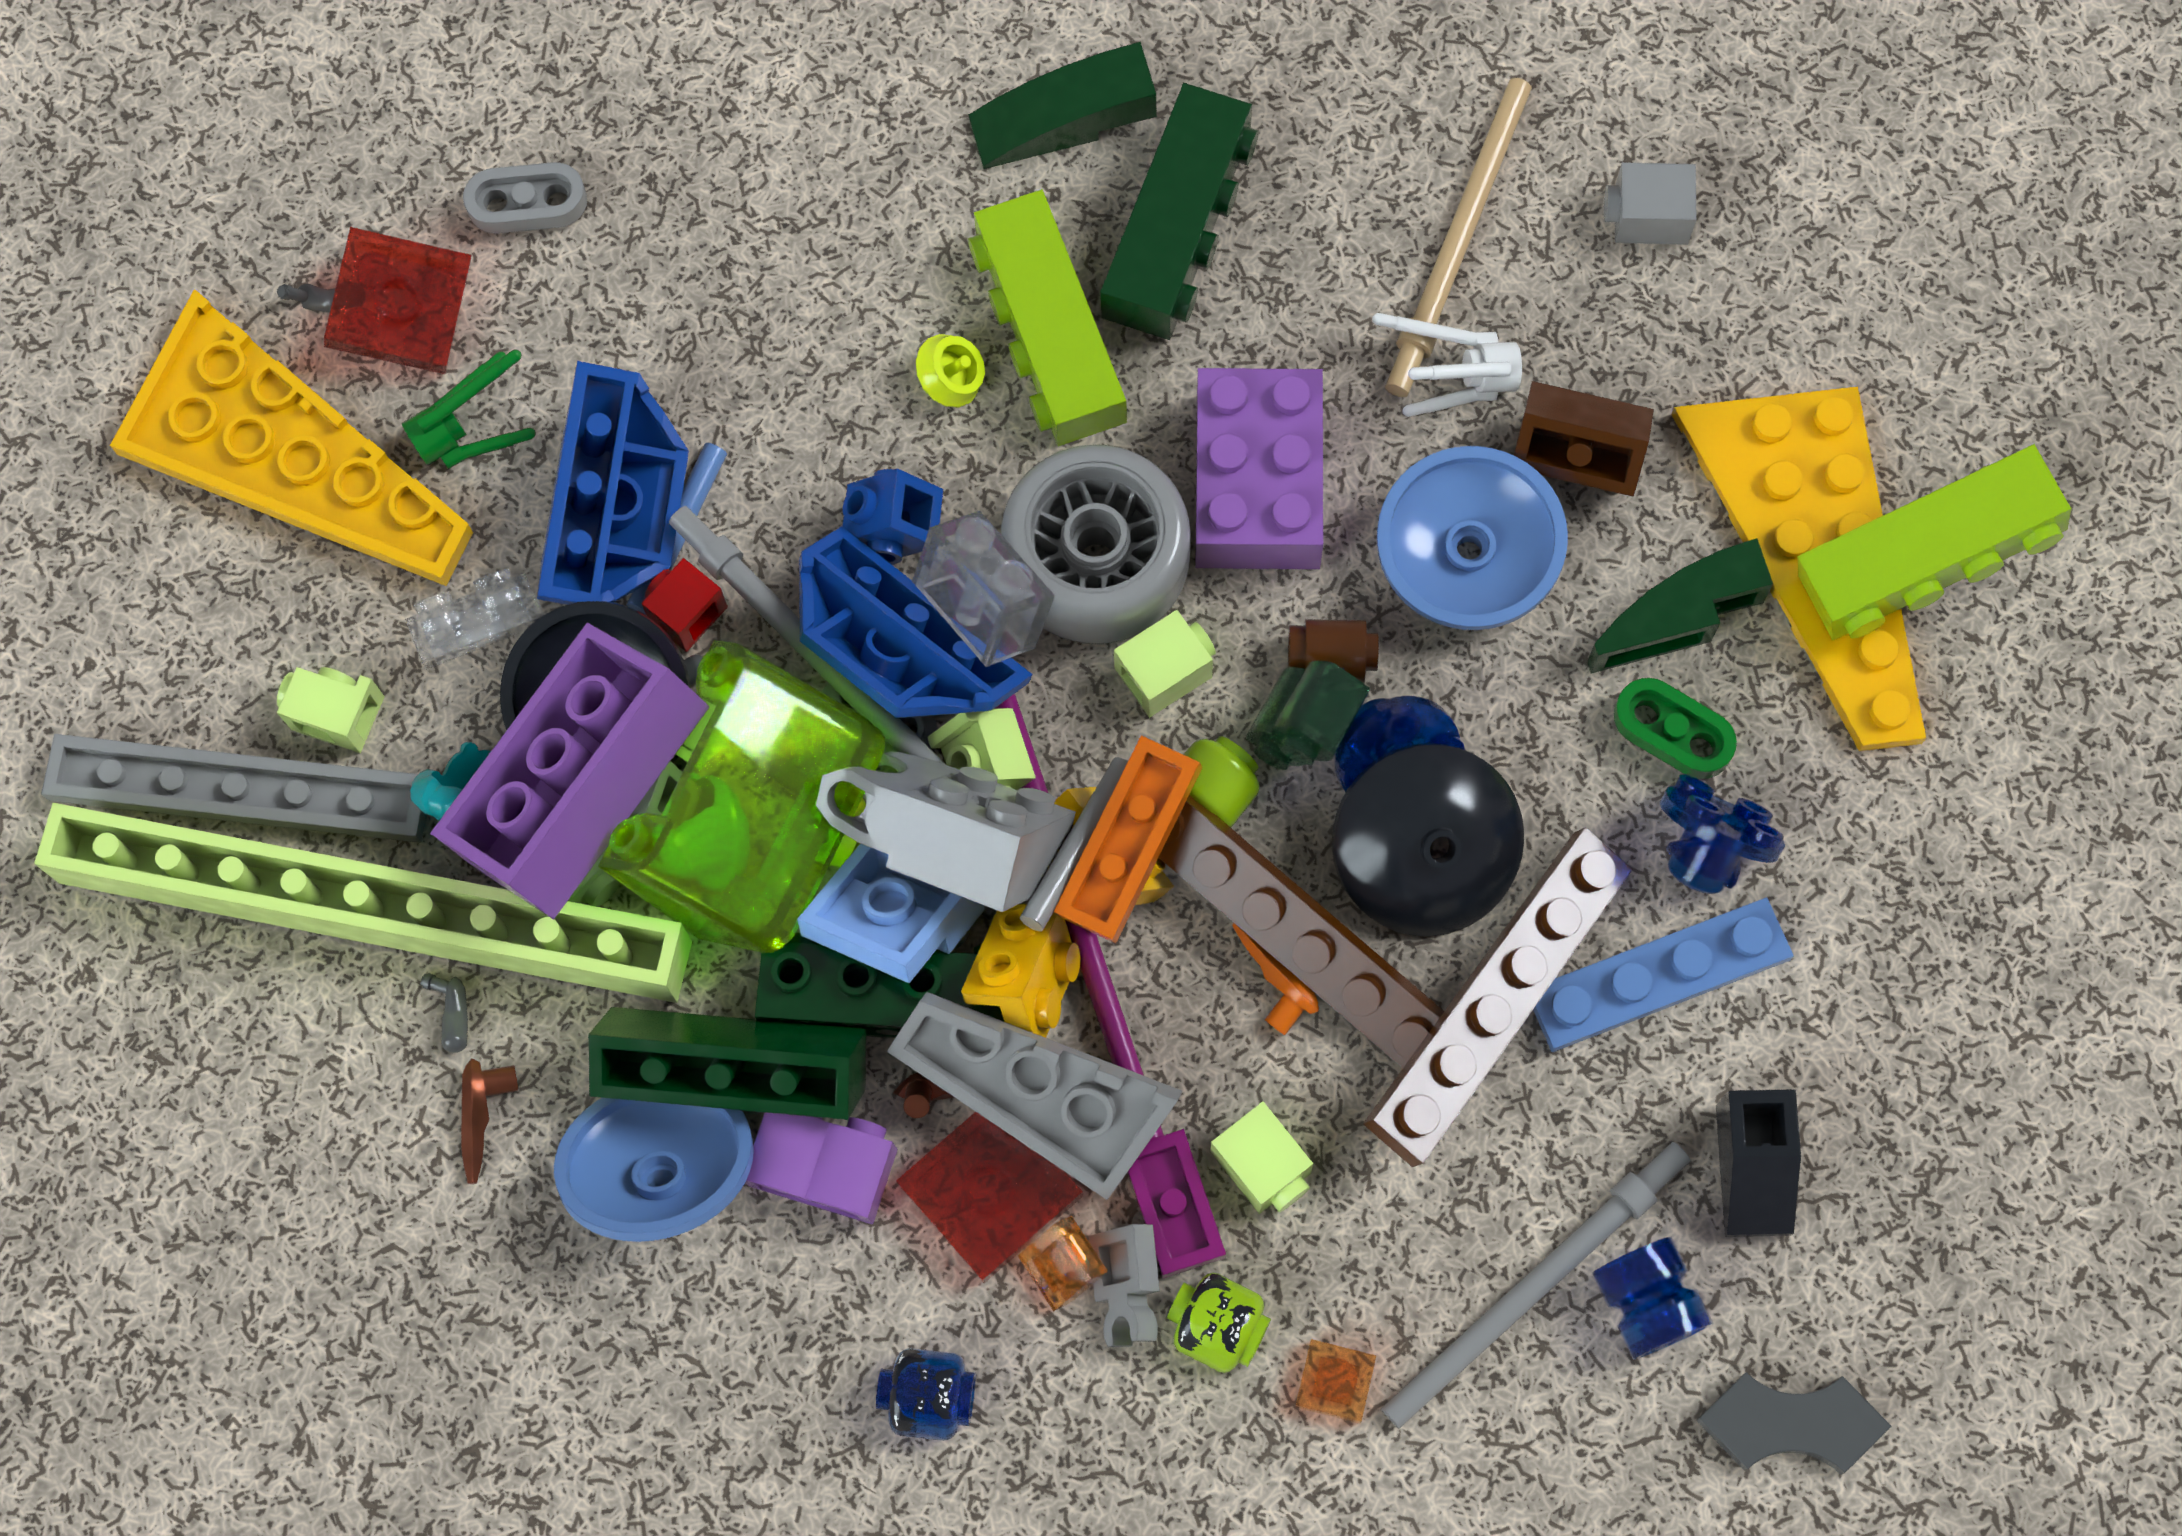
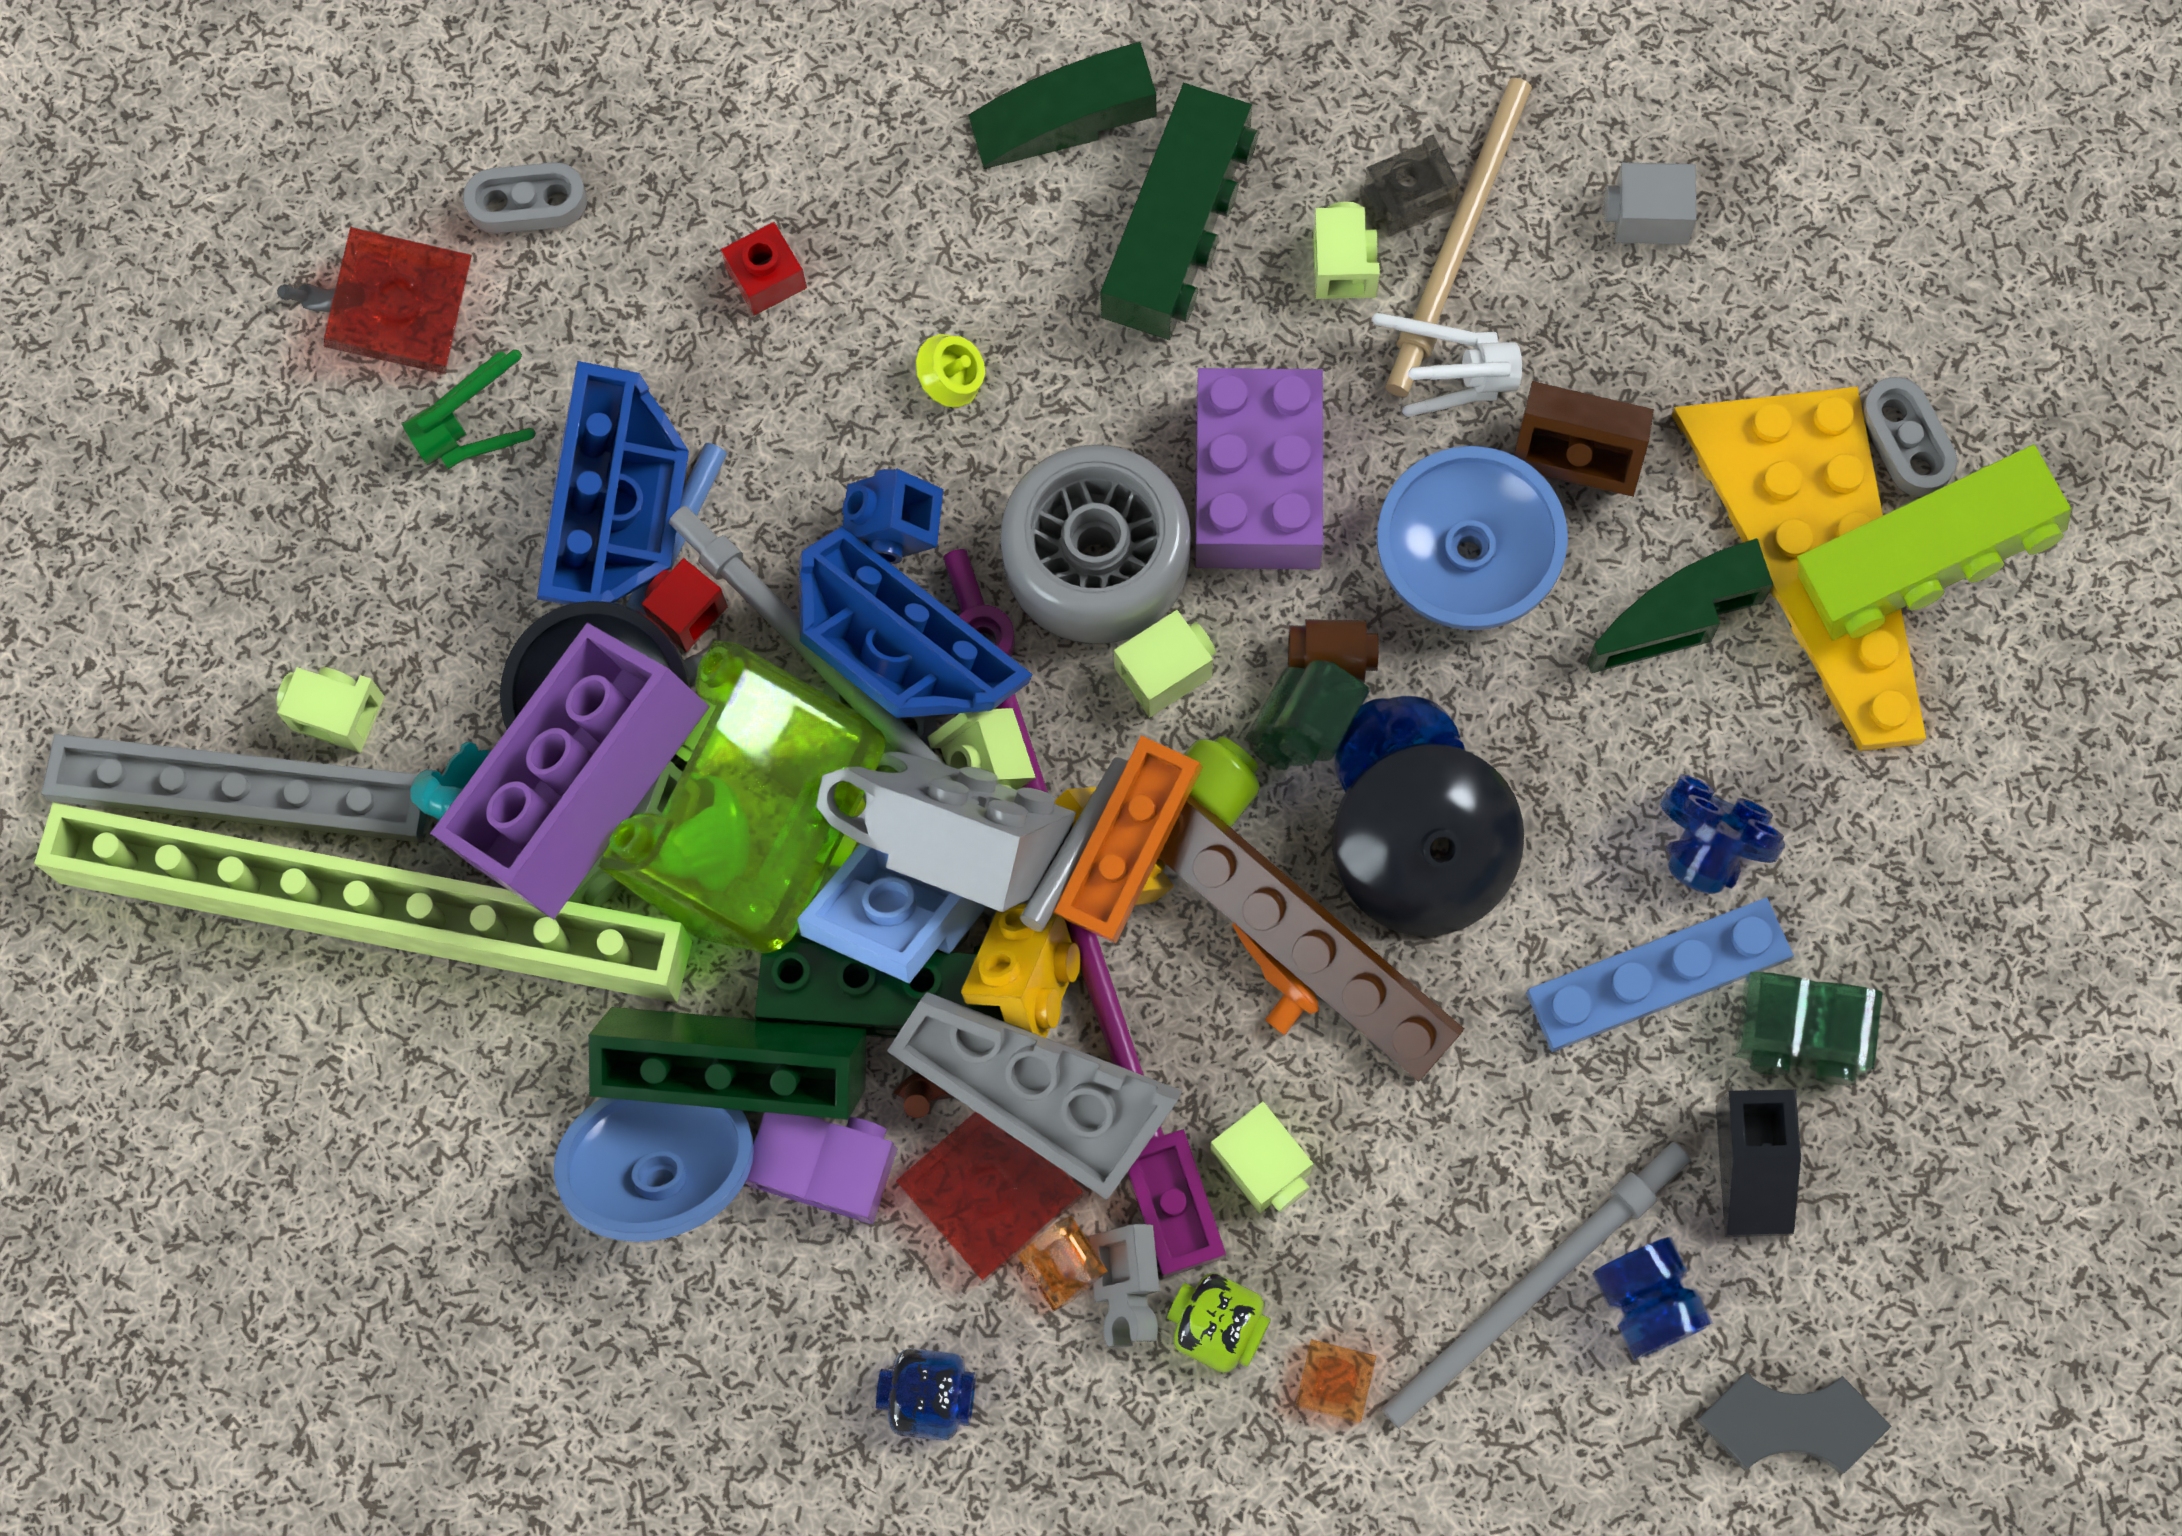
yellow wing [110,289,473,586] -> none
clear plate [405,568,544,670] -> none
dark grey piece [421,973,468,1053] -> none
copper bar [461,1058,518,1185] -> none
clear brick [912,511,1055,667] -> none
lime brick [968,189,1127,447] -> none
plate [1363,827,1633,1167] -> none
green plate [1614,678,1737,779] -> none
none -> red plate [720,222,807,316]
none -> yellowish green brick [1313,202,1380,299]
none -> clear smoke brick [1359,134,1460,237]
none -> clear green brick [1735,972,1883,1086]
none -> light grey plate [1862,377,1957,497]

